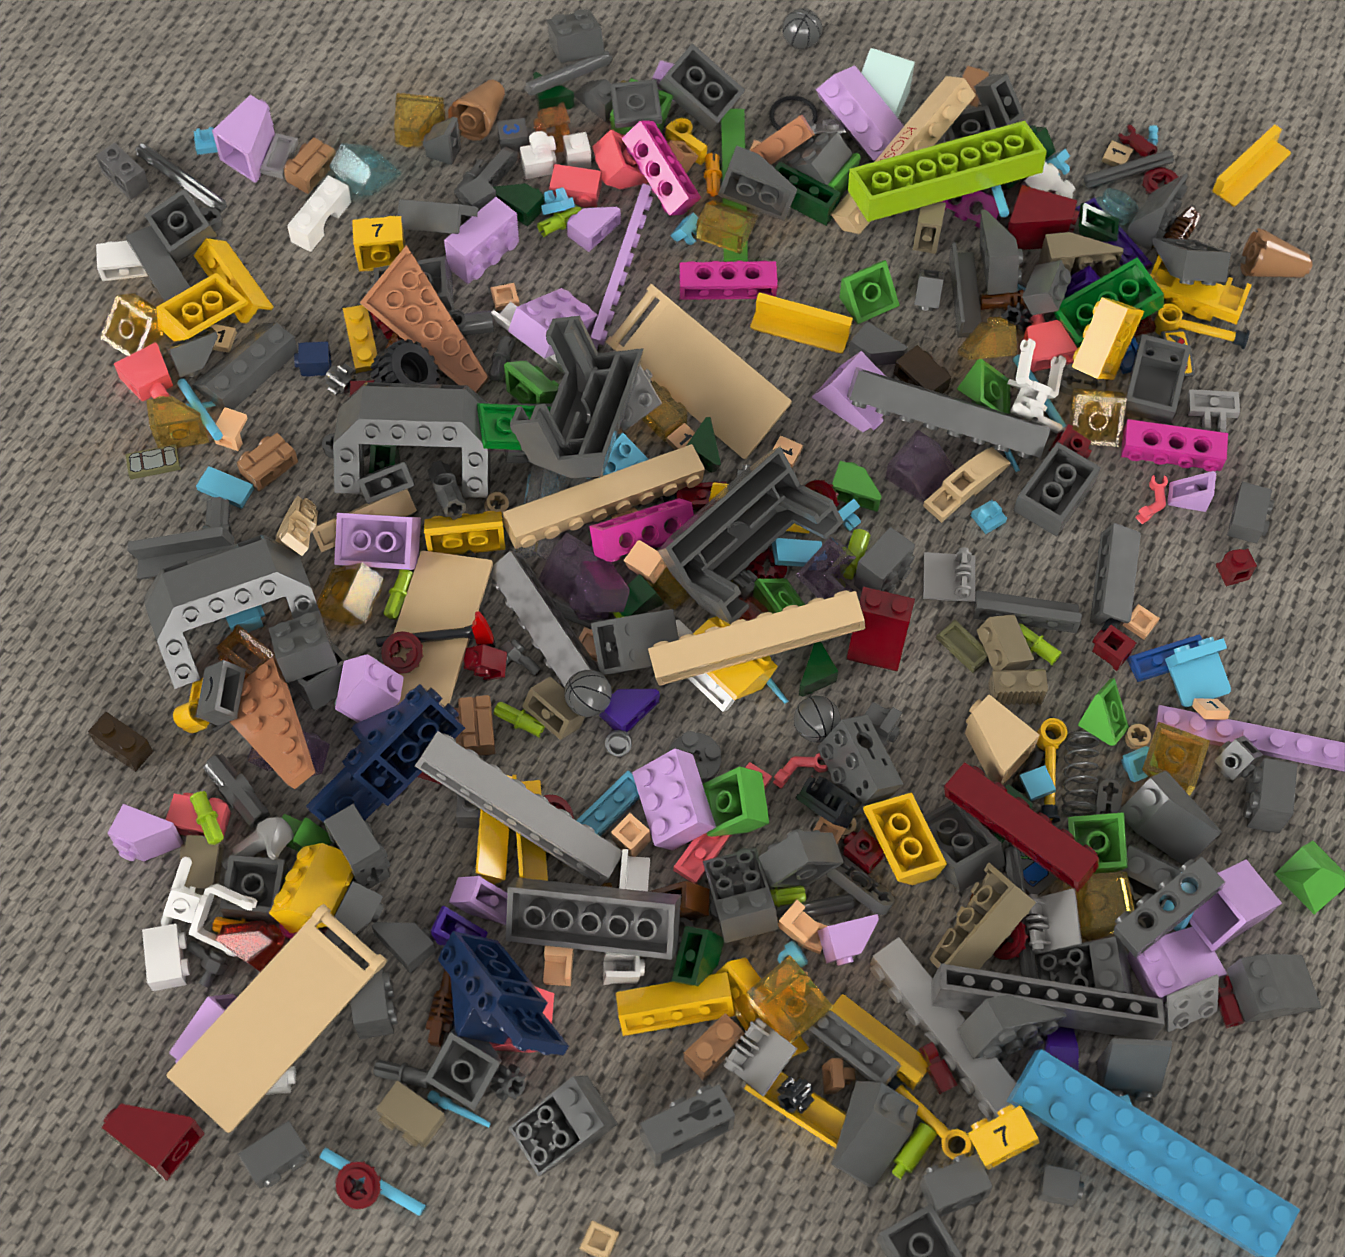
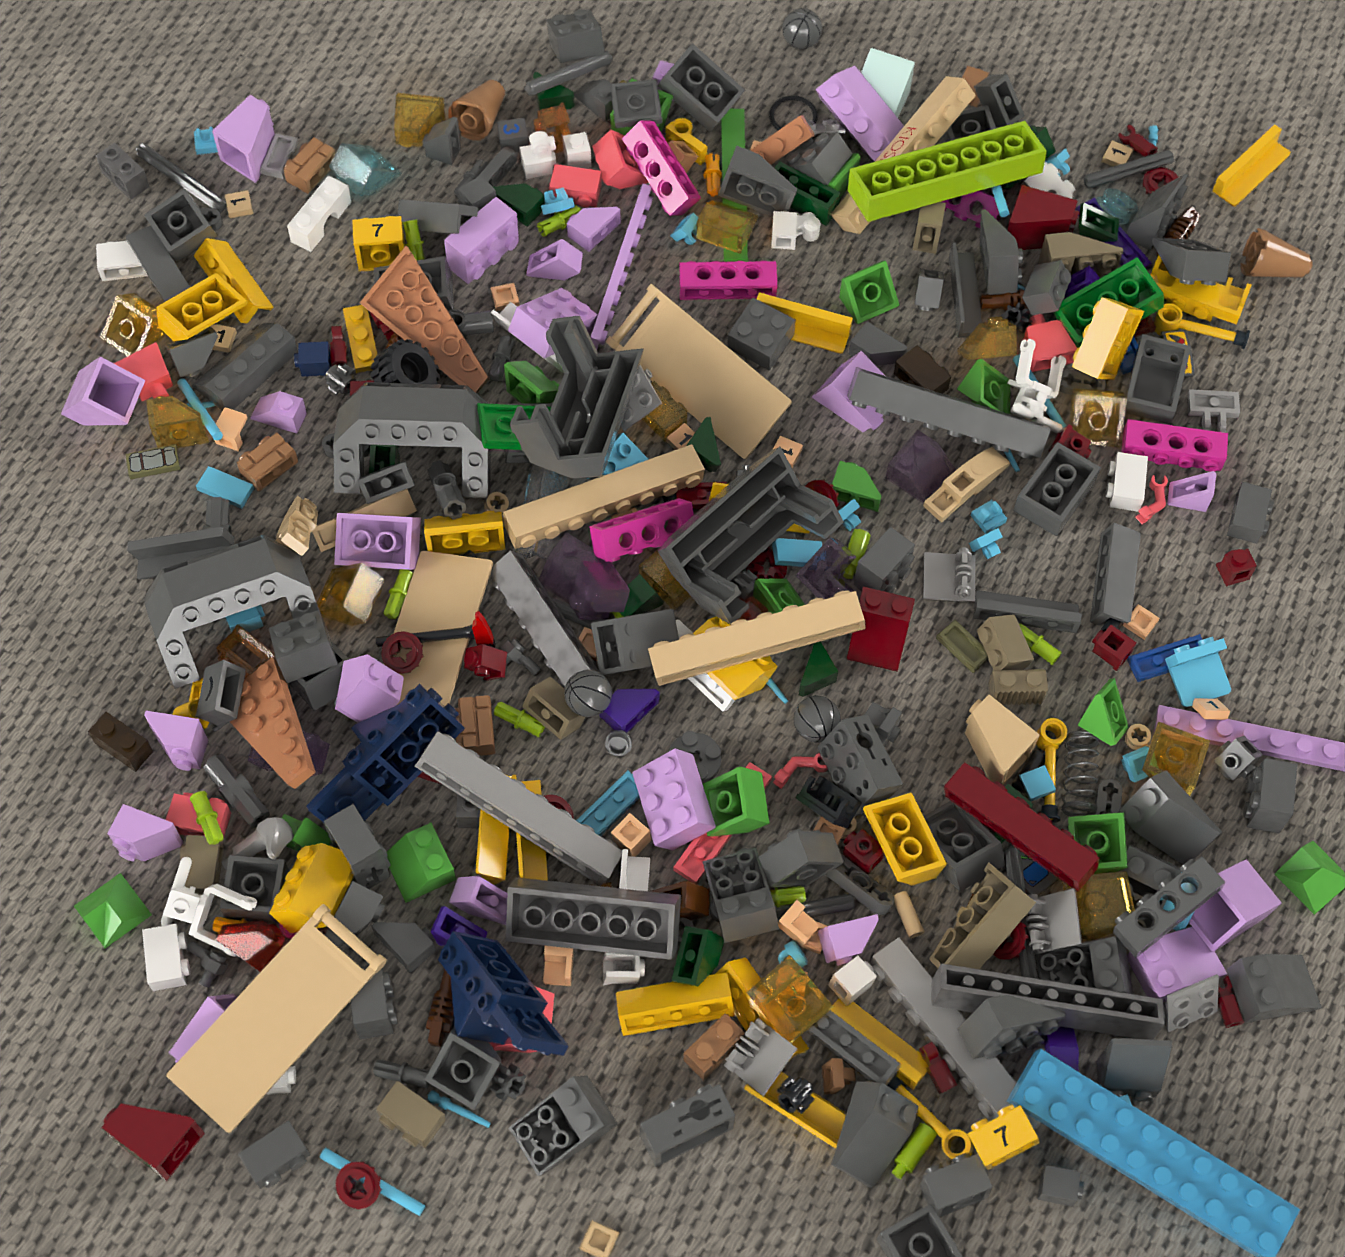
light nougat panel [624,540,666,585] -> none
none -> lavender slope [61,357,145,426]
none -> bright green slope [74,873,152,948]
none -> lavender slope [144,711,208,771]
none -> tan tile [225,190,253,218]
none -> lavender slope [250,391,307,434]
none -> dark red bar [330,326,348,366]
none -> bright green slope [386,823,456,903]
none -> lime axle [402,219,425,261]
none -> lavender slope [526,239,583,280]
none -> dark grey brick [728,298,795,370]
none -> white brick [771,211,821,250]
none -> white brick [828,956,877,1006]
none -> tan hinge [894,891,925,939]
none -> medium azure tile [969,528,1003,559]
none -> white brick [1105,452,1148,512]

